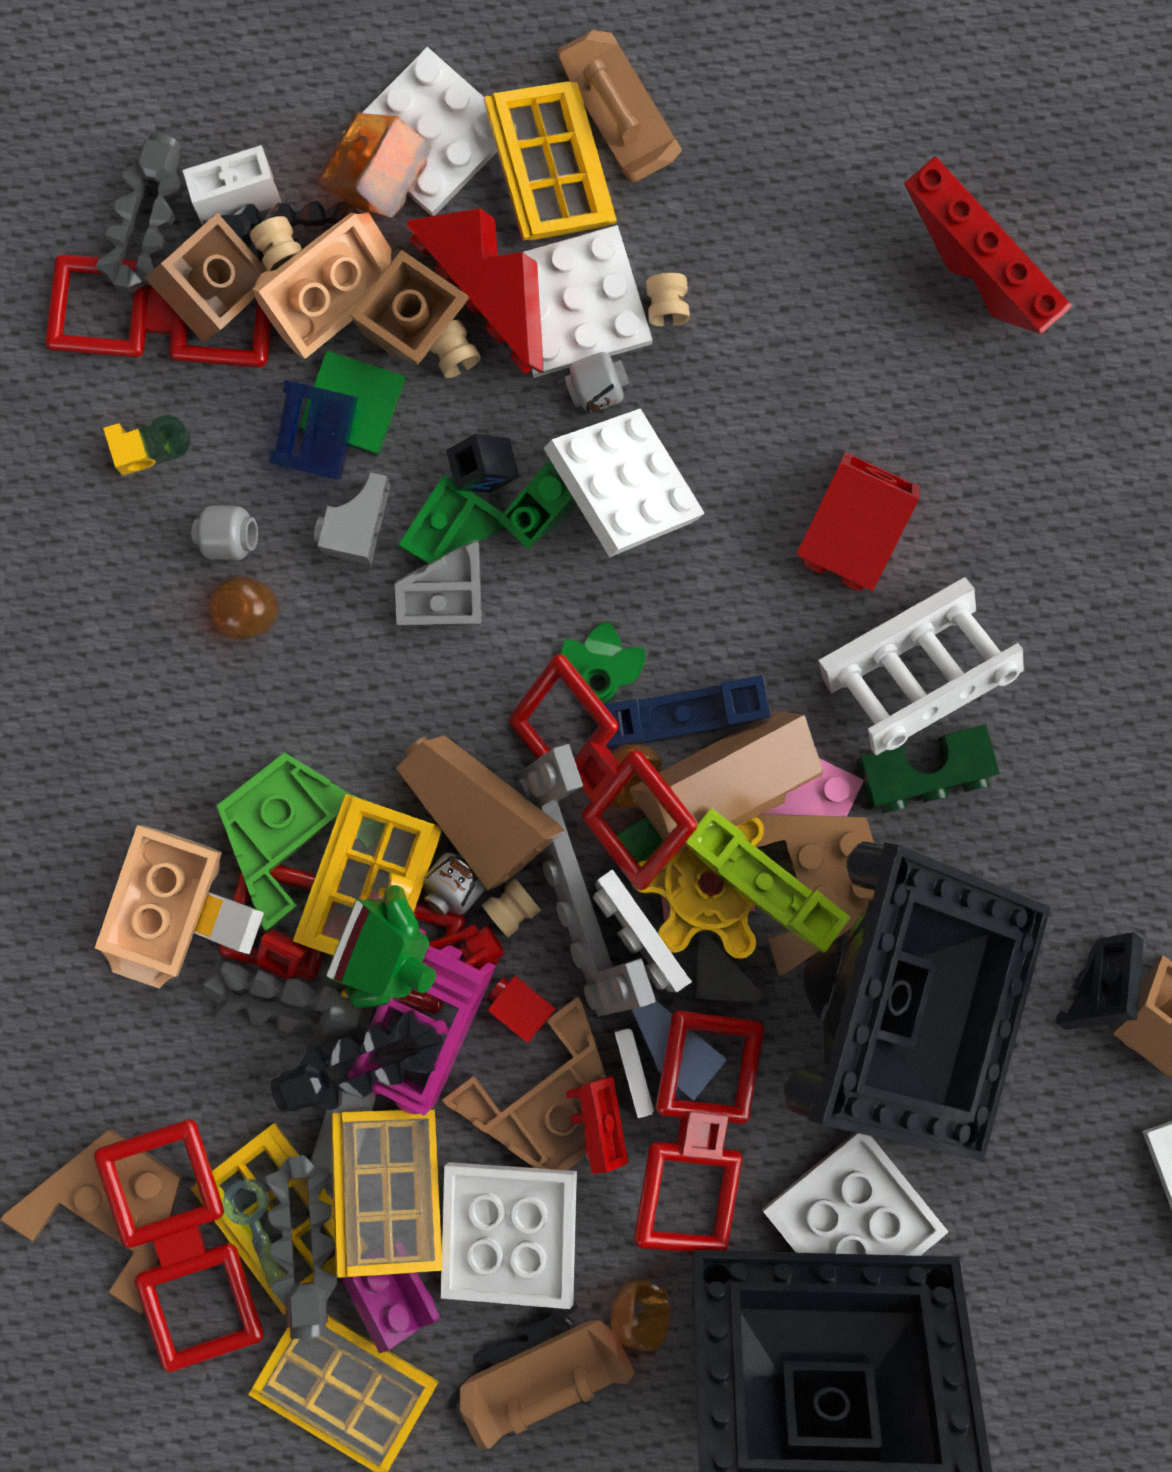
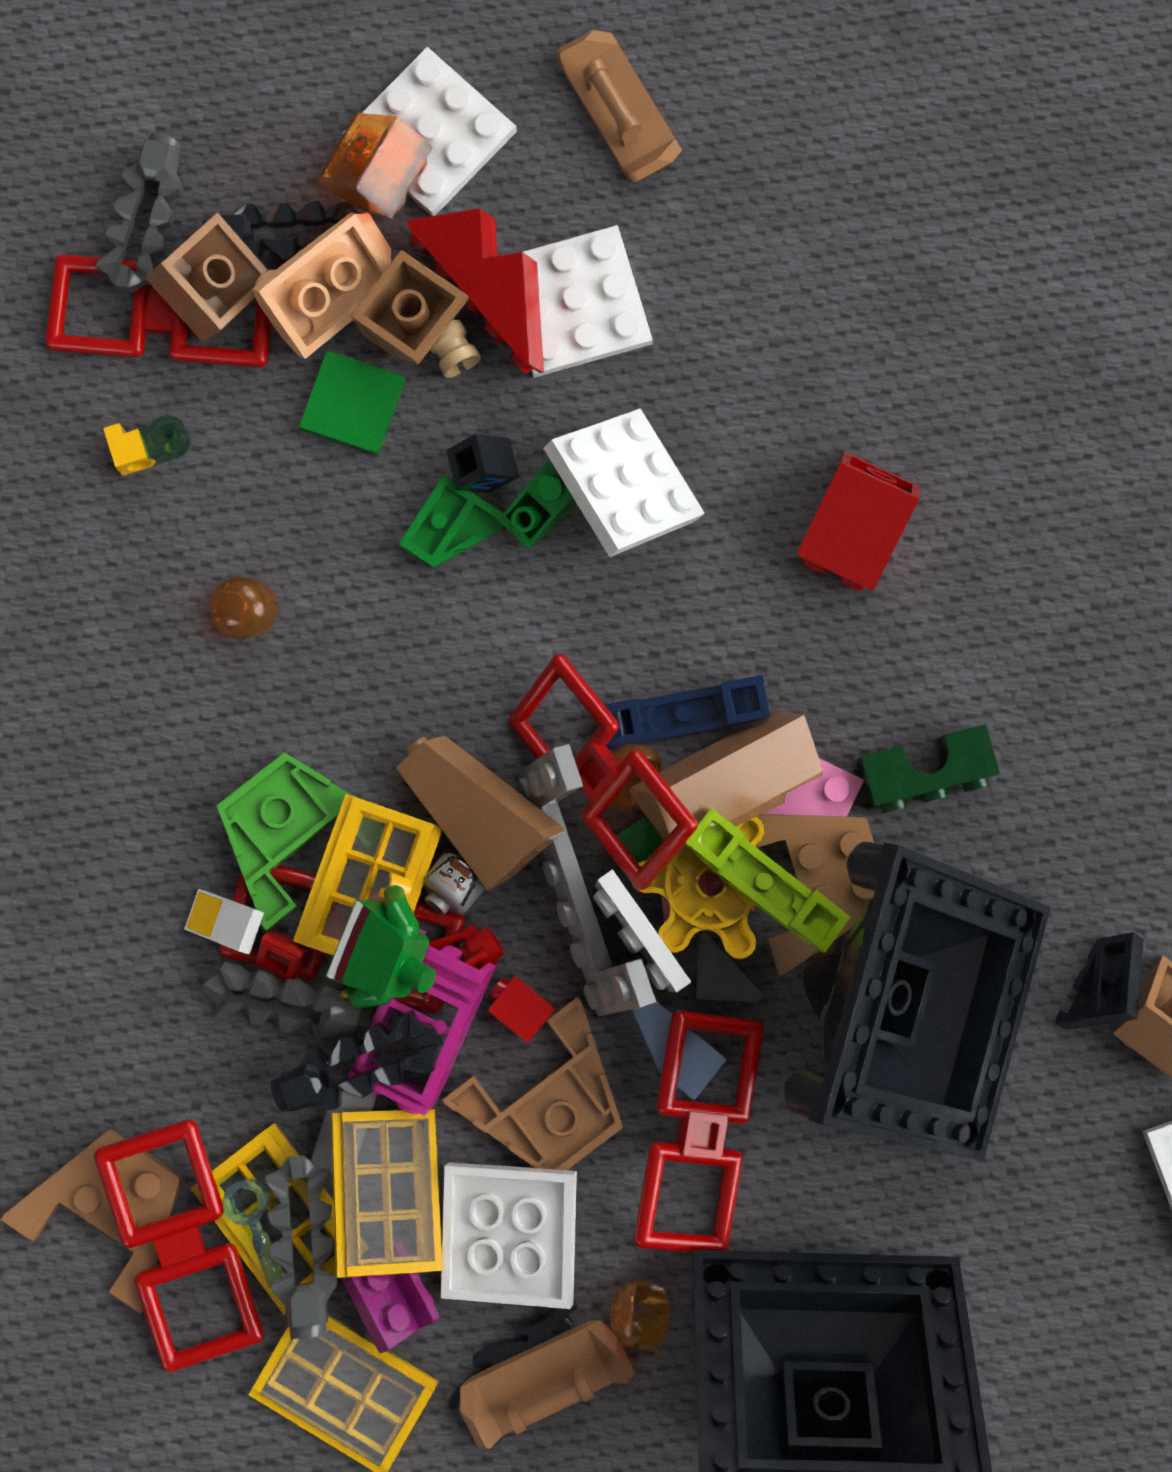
light nougat slope [94,825,222,989] -> none
white hinge [183,145,282,223] -> none
light grey head [191,505,258,561] -> none
tan wheel [250,216,302,271] -> none
clear blue plate [269,380,358,480] -> none
light grey arch [314,472,391,565] -> none
light grey wing [395,540,482,625] -> none
tan wheel [482,878,542,938] -> none
yellow piece [483,81,617,241] -> none
green plate [561,621,646,704] -> none
light grey head [565,352,630,413] -> none
red plate [566,1076,629,1174] -> none
white tile [614,1027,654,1118] -> none
tan wheel [646,273,690,326] -> none
white plate [762,1132,948,1256] -> none
white fence [818,577,1024,755] -> none
red slope [903,156,1072,334] -> none

